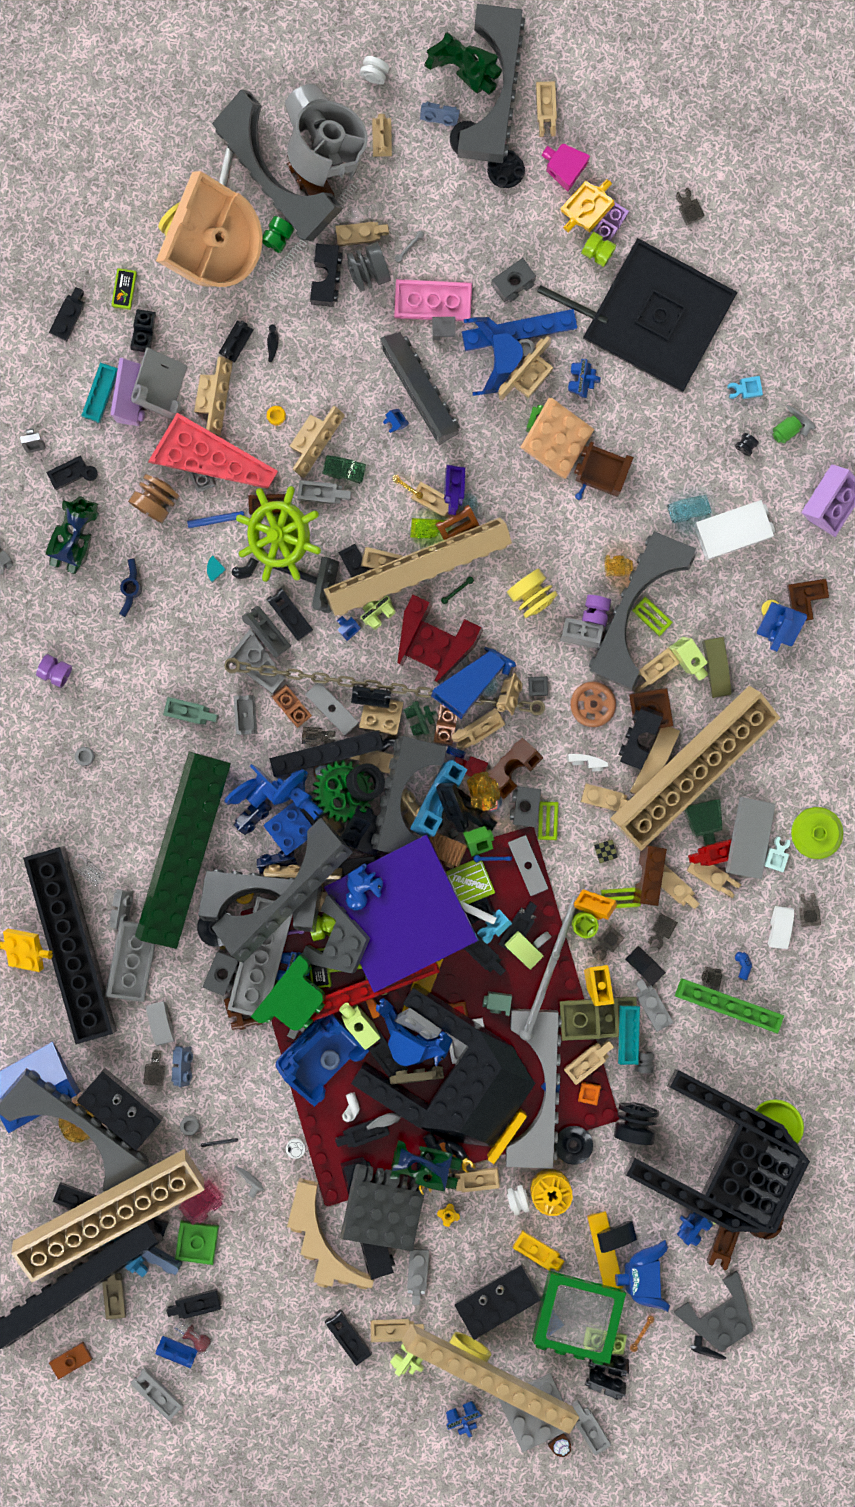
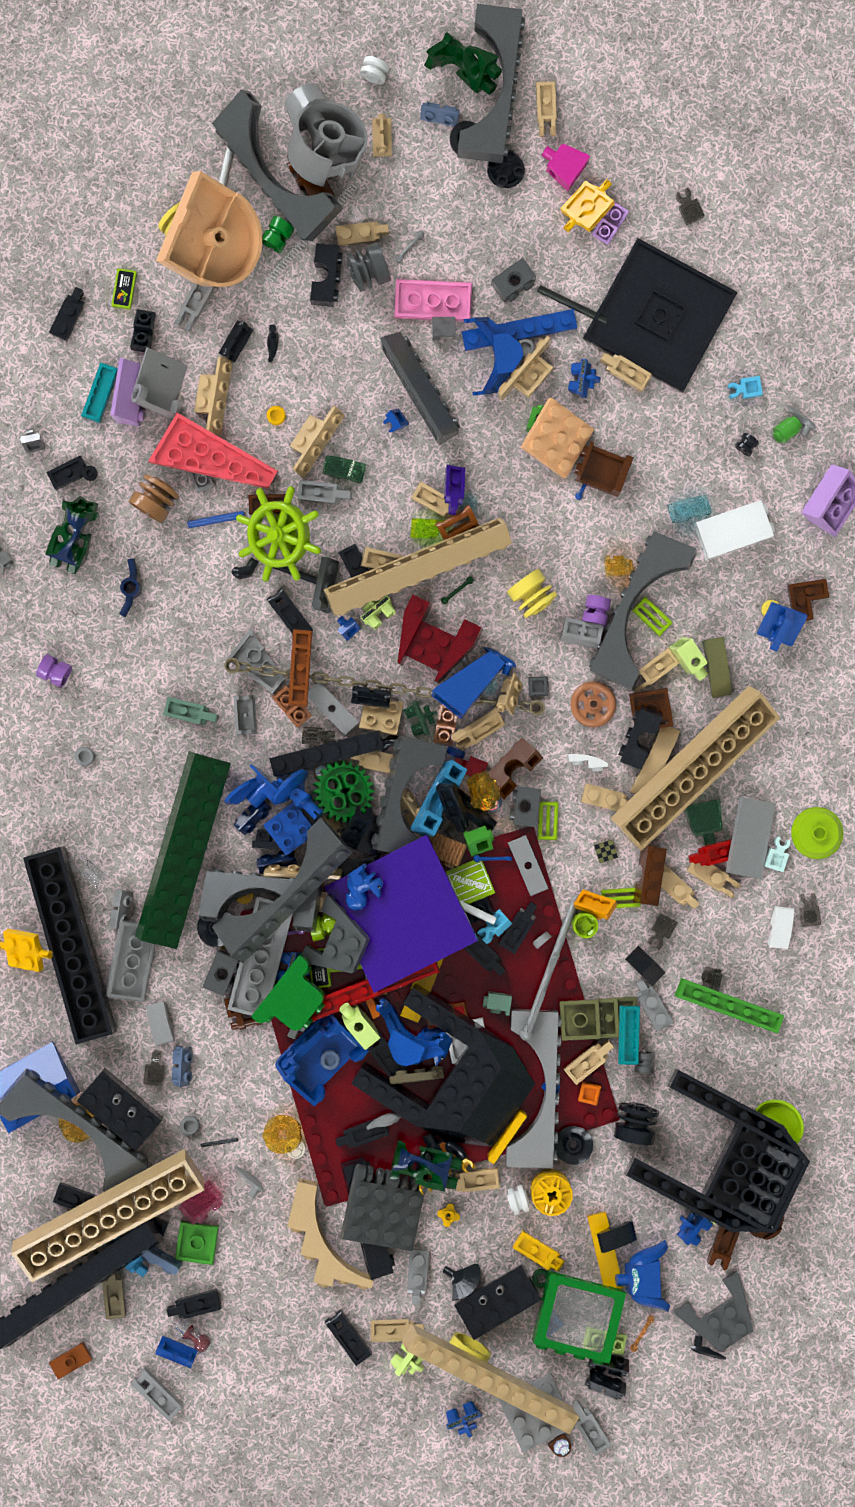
teal tile [207,555,226,583] -> none
dark grey plate [242,606,291,658] -> none
white arm [342,1092,360,1122] -> none
black tyre [346,763,385,802] -> none
clear yellow hinge [392,475,423,499] -> none
light grey wing [394,1008,441,1039] -> none
yellowish green slope [505,931,543,970] -> none
lime wheel [581,232,617,267] -> none
yellow slope [584,965,614,1006] -> none
clear smoke plate [592,925,625,961] -> none
blue arm [735,952,752,980] -> none
none -> light grey hinge [175,283,215,331]
none -> black hinge [252,829,281,849]
none -> clear yellow plate [262,1115,302,1154]
none -> dark orange plate [288,629,312,707]
none -> black hand [443,1264,481,1301]
none -> dark green bush [532,1268,548,1288]
none -> tan hinge [600,352,652,392]

